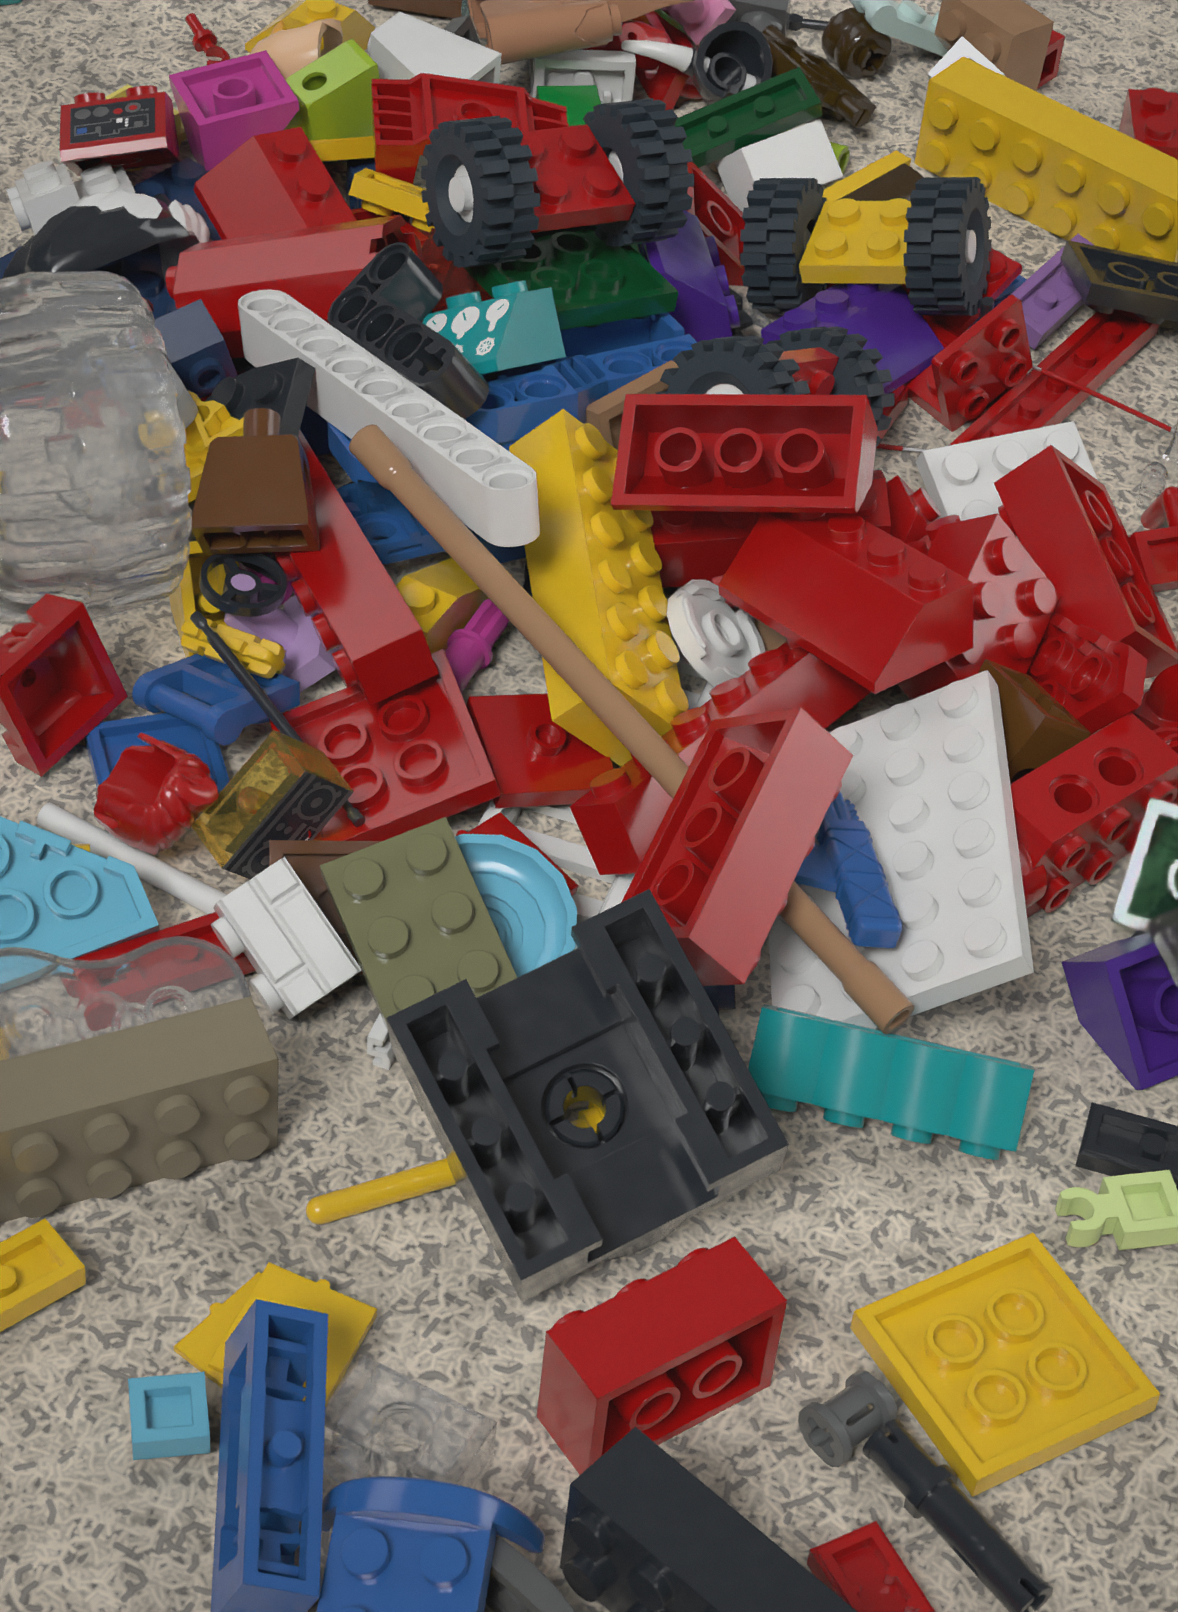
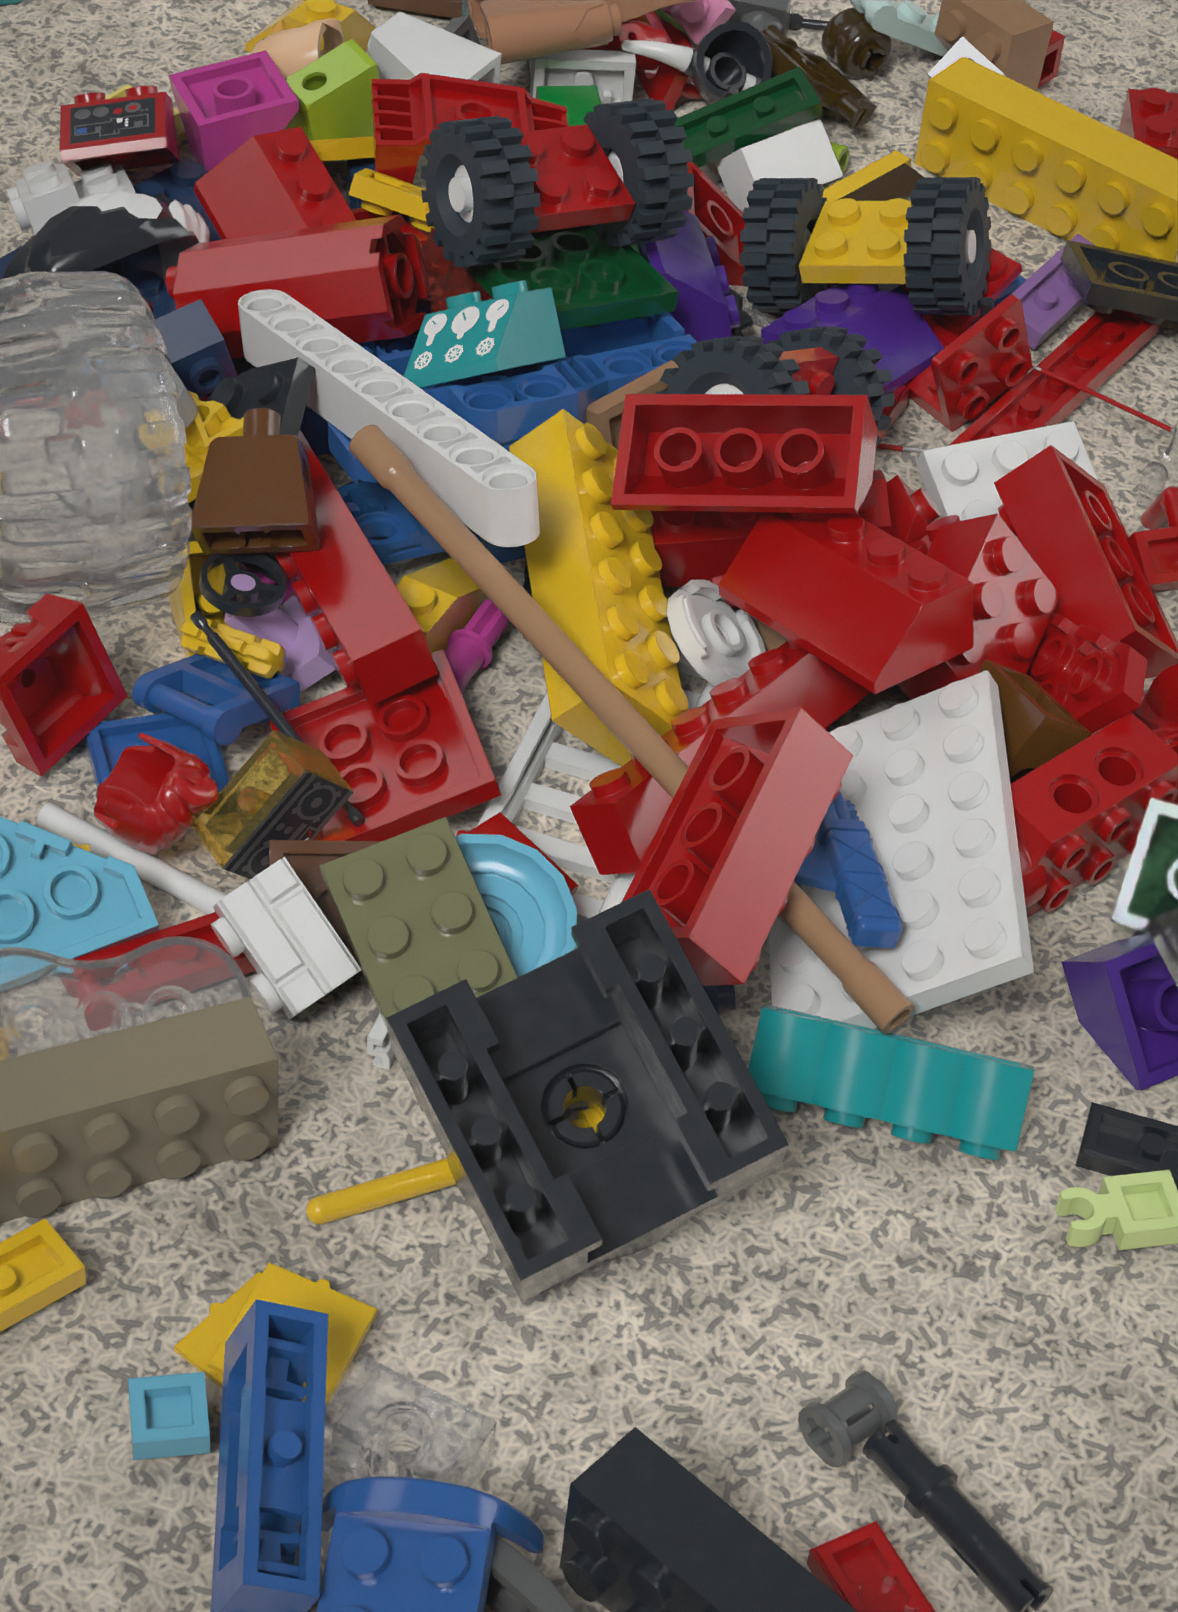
red hand [185,13,230,65] -> none
black beam [328,242,489,419] -> none
red plate [466,693,614,808] -> none
red brick [537,1237,787,1475] -> none
yellow plate [850,1232,1160,1497] -> none

